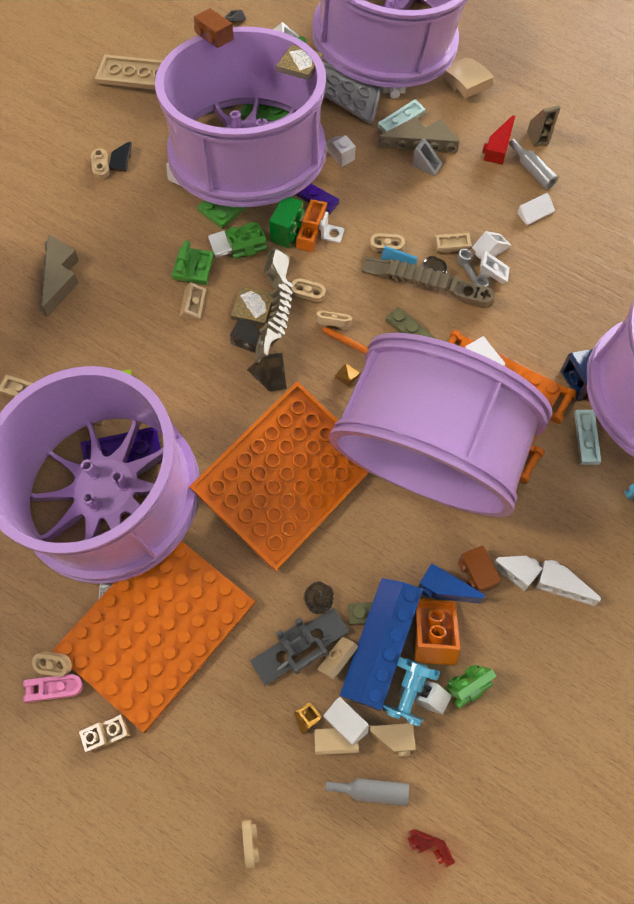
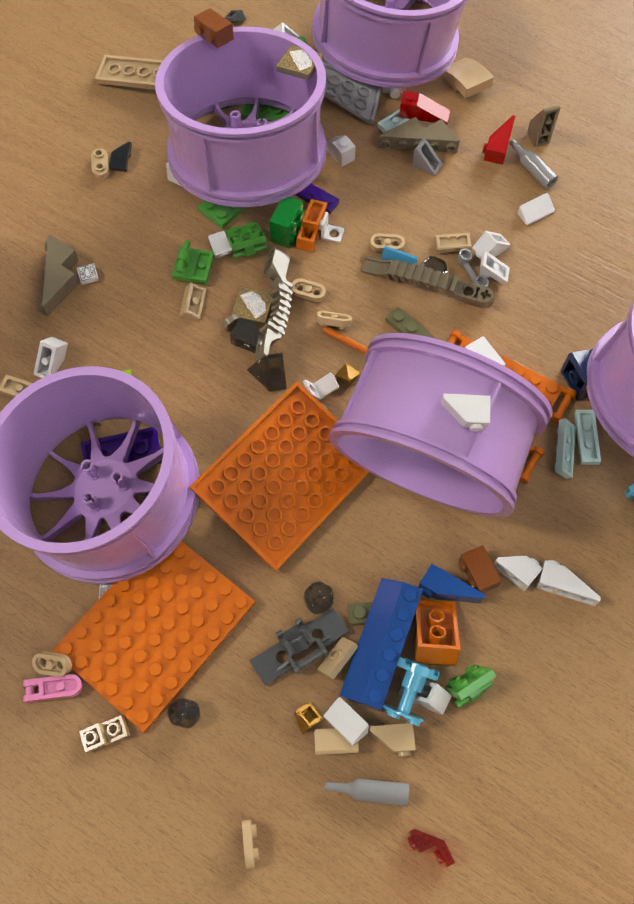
none -> white slope [33,337,68,378]
none -> white tile [77,263,99,285]
none -> clear smoke head [167,698,200,729]
none -> dark tan tile [223,314,241,332]
none -> white bracket [303,372,339,401]
none -> red slope [399,91,450,125]
none -> white slope [441,393,491,432]
none -> light aqua plate [555,419,576,479]

